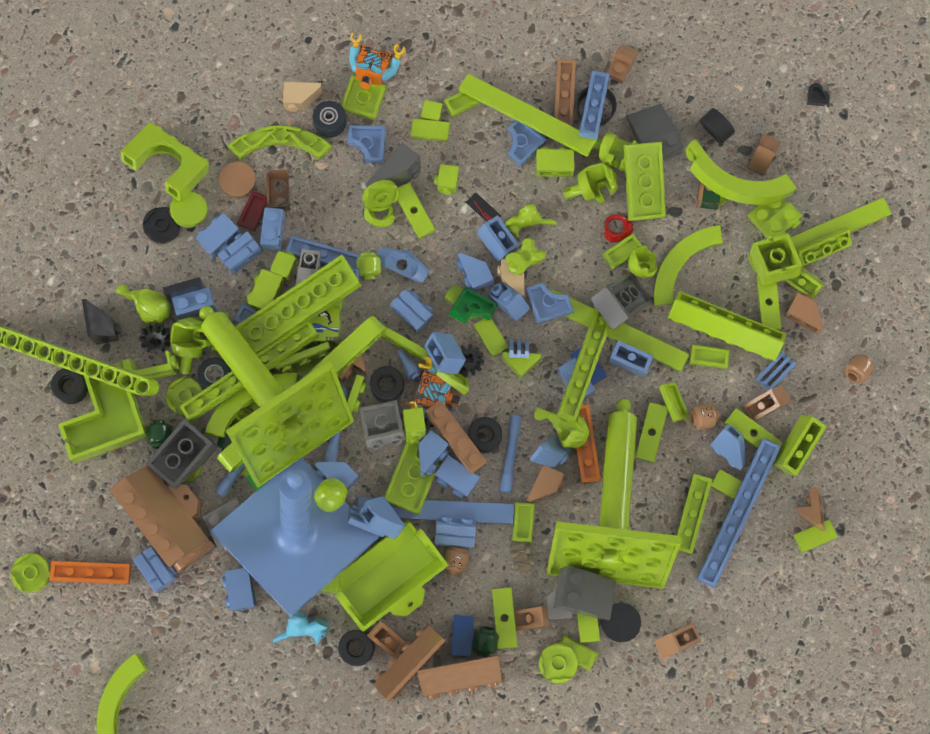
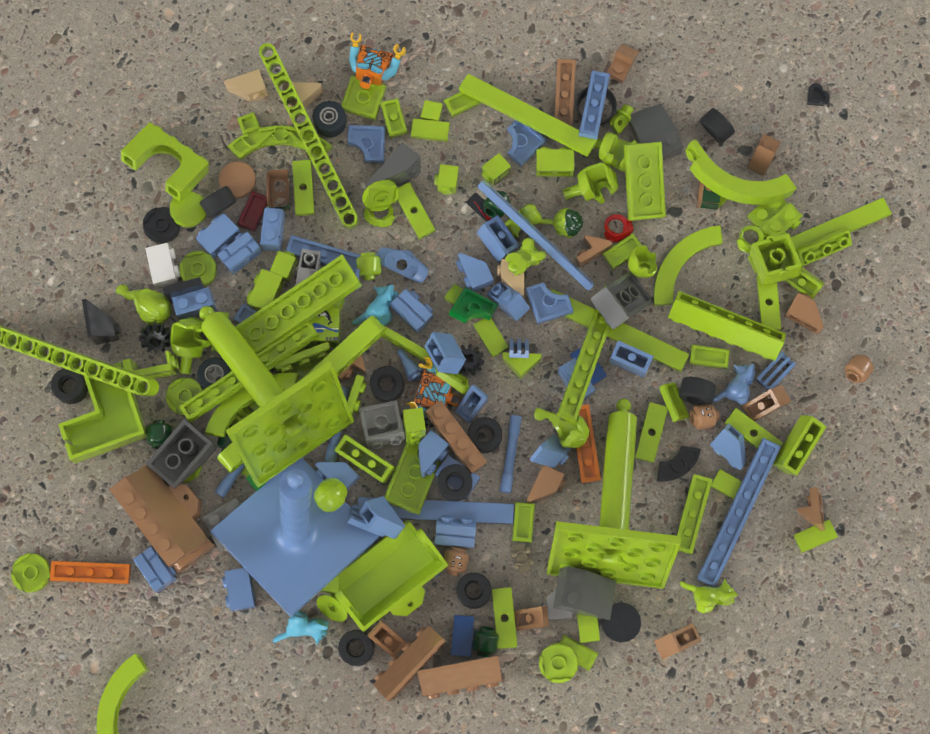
none -> white brick [145,243,180,288]
none -> lime tile [179,251,217,286]
none -> black tyre [200,186,237,218]
none -> tan slope [224,69,268,101]
none -> lime tile [237,112,260,134]
none -> lime beam [259,43,359,229]
none -> lime tile [292,160,315,216]
none -> lime piece [317,594,347,622]
none -> lime brick [334,434,396,484]
none -> medium azure animal [352,284,398,326]
none -> lime plate [380,98,408,138]
none -> black tyre [437,464,473,501]
none -> medium blue slope [455,384,488,423]
none -> black tyre [456,573,491,609]
none -> medium blue tile [478,180,594,290]
none -> lime brick [481,153,511,186]
none -> dark green head [483,190,511,218]
none -> piece [553,208,583,238]
none -> medium nougat slope [575,235,612,268]
none -> lime piece [610,104,634,134]
none -> black tile [657,446,701,482]
none -> black tyre [679,376,716,405]
none -> lime animal [680,579,738,614]
none -> medium blue animal [713,364,756,405]
none -> lime piece [737,225,768,253]

